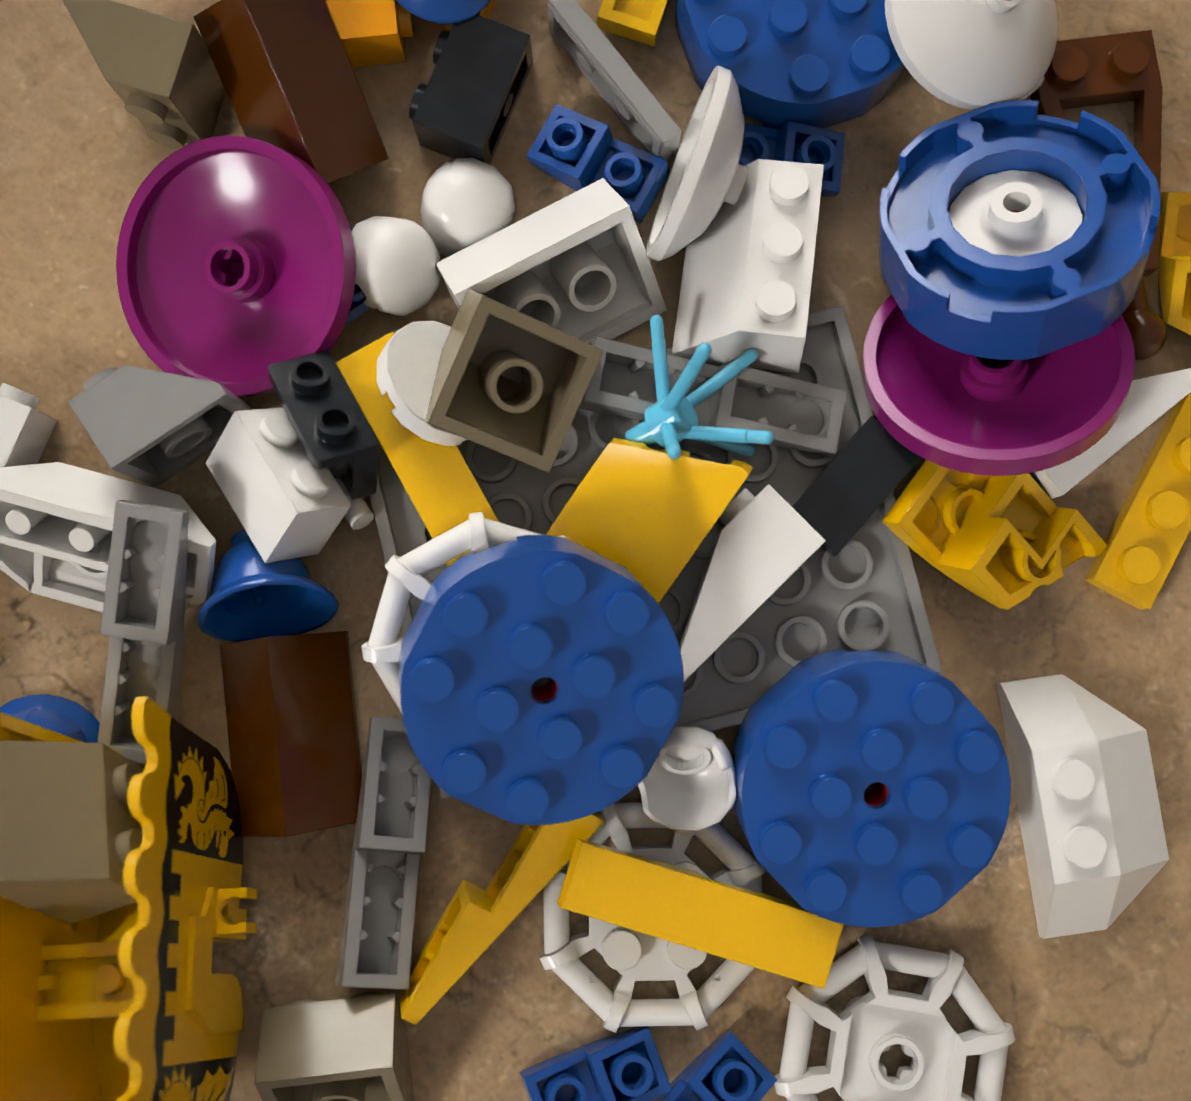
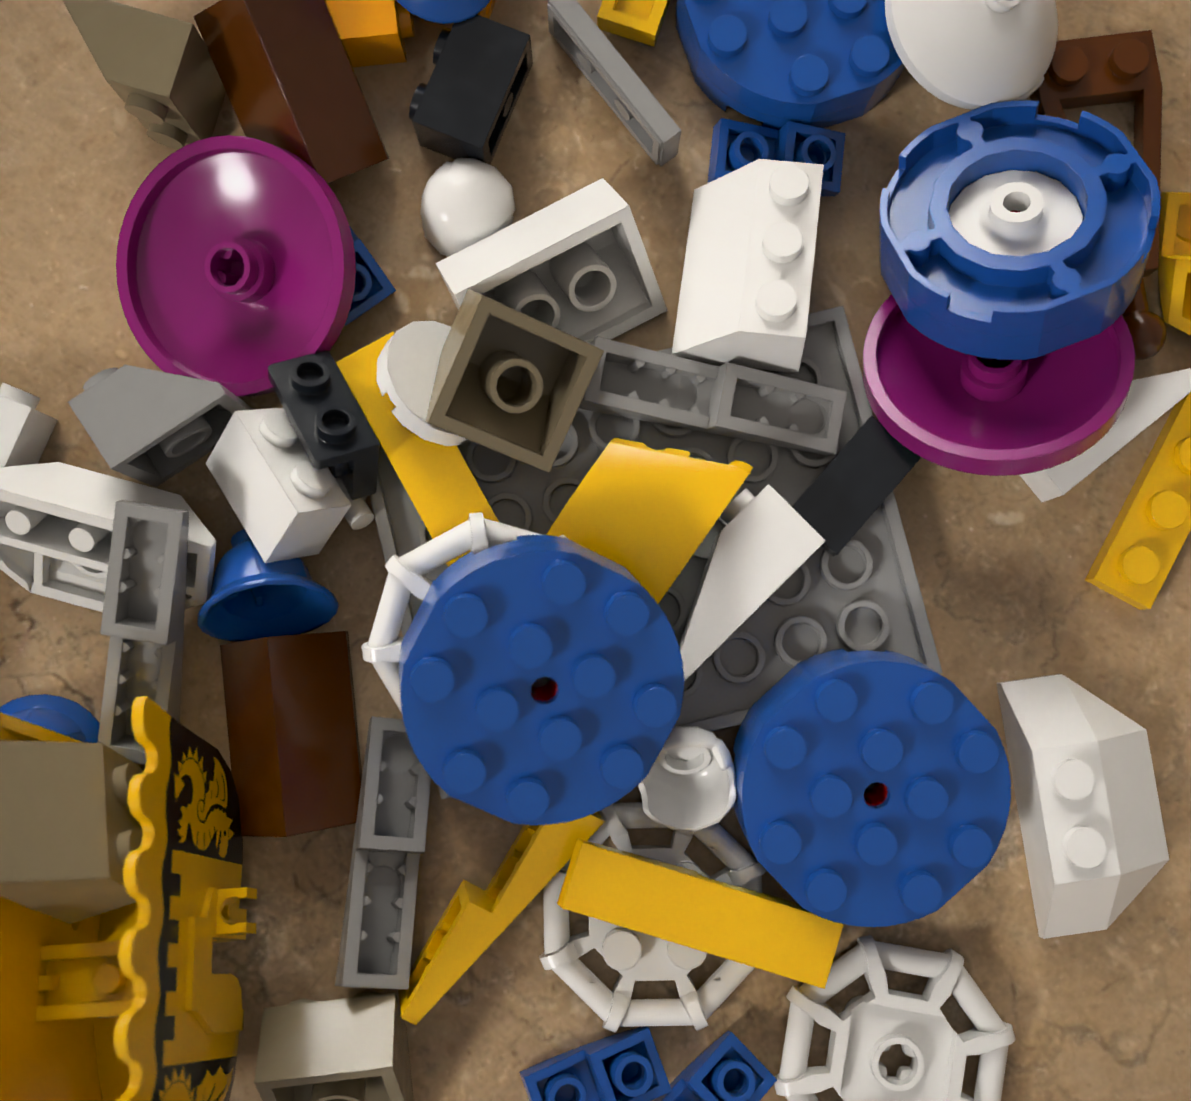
white hair [351,216,441,317] -> none
blue slope [526,104,670,224] -> none
medium azure plant [625,315,774,460] -> none
white dish [646,66,749,261] -> none
yellow slope [882,460,1108,610] -> none

